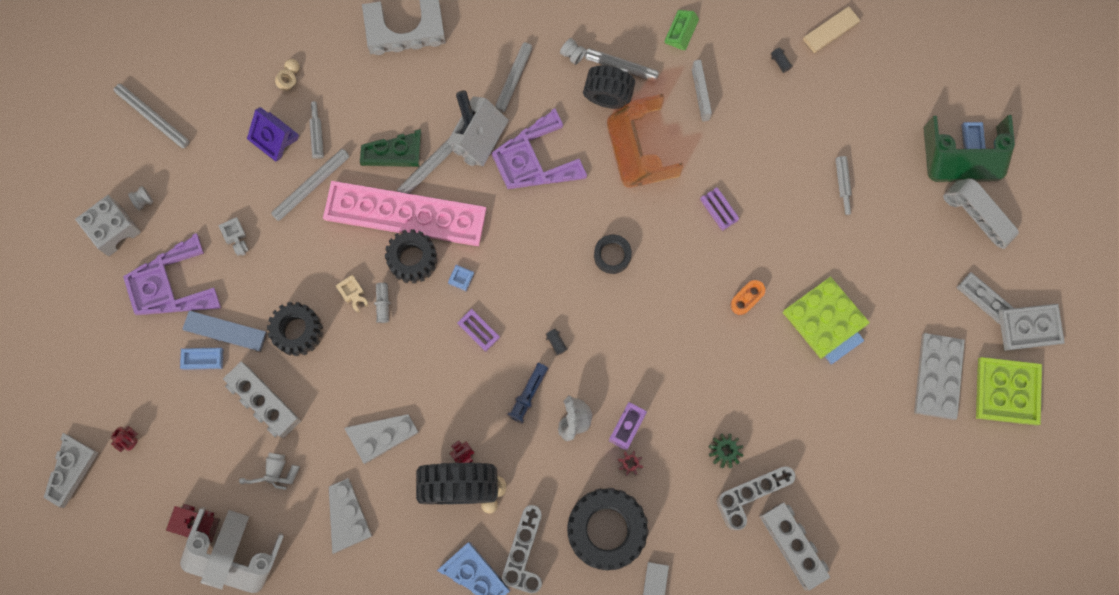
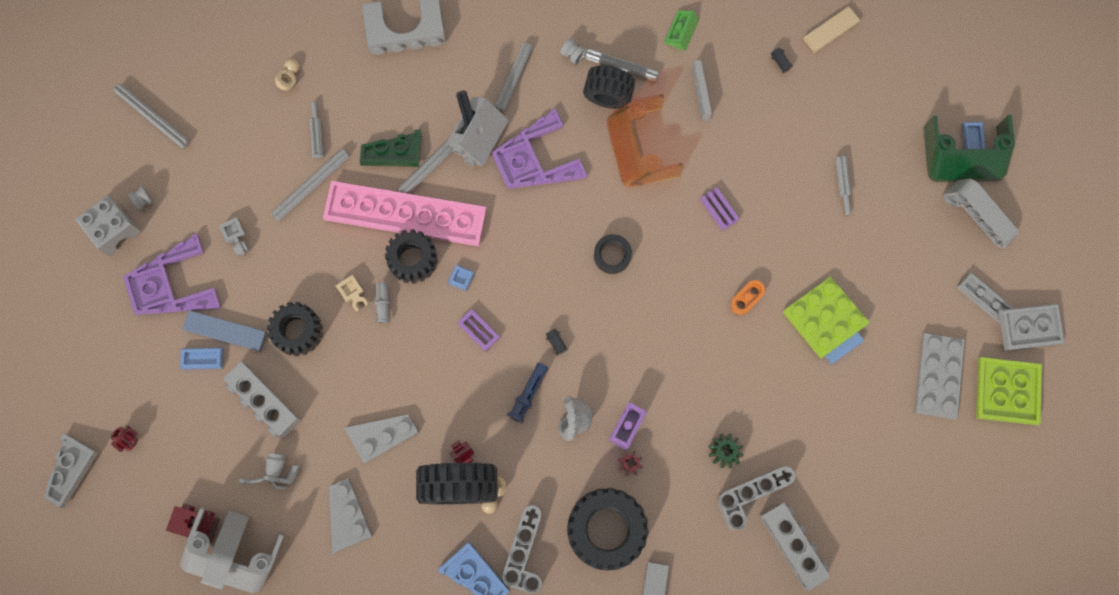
dark purple bracket [247,107,299,162] -> none

